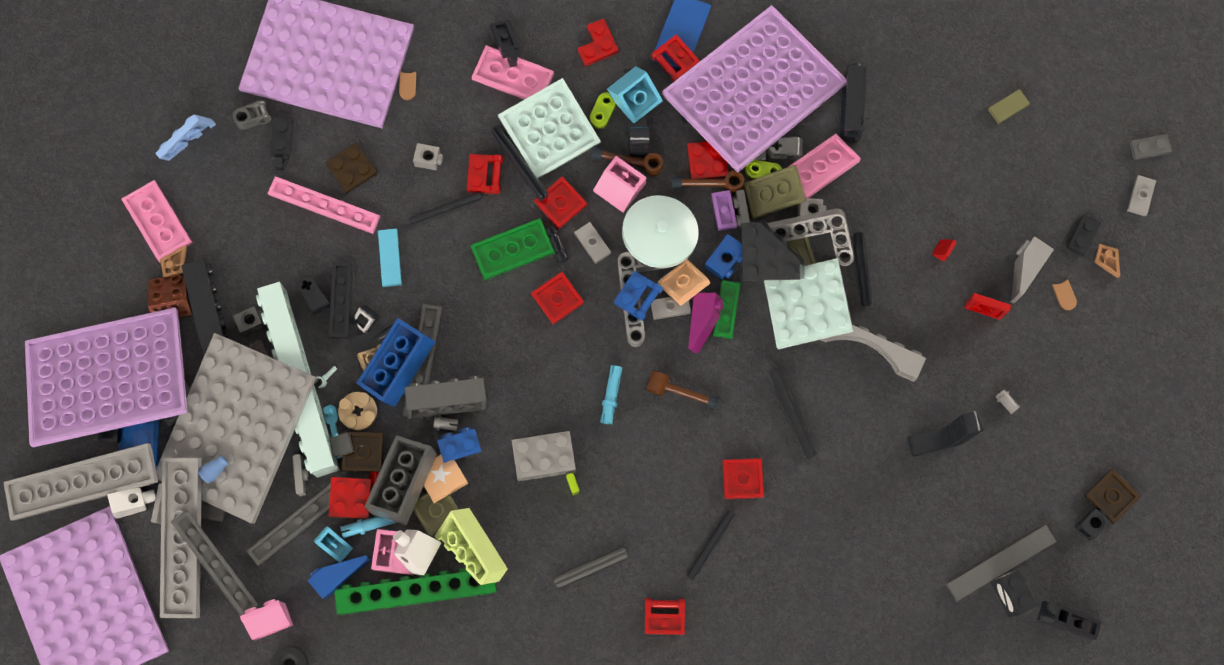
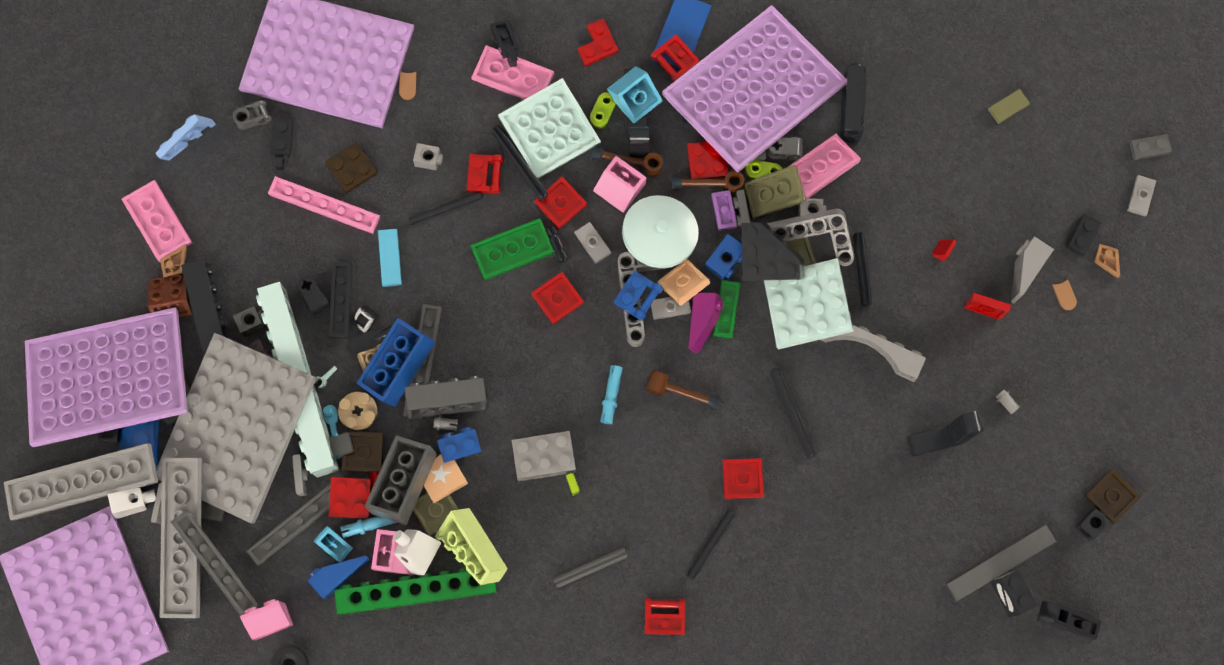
medium blue cone [198,455,229,484] -> none

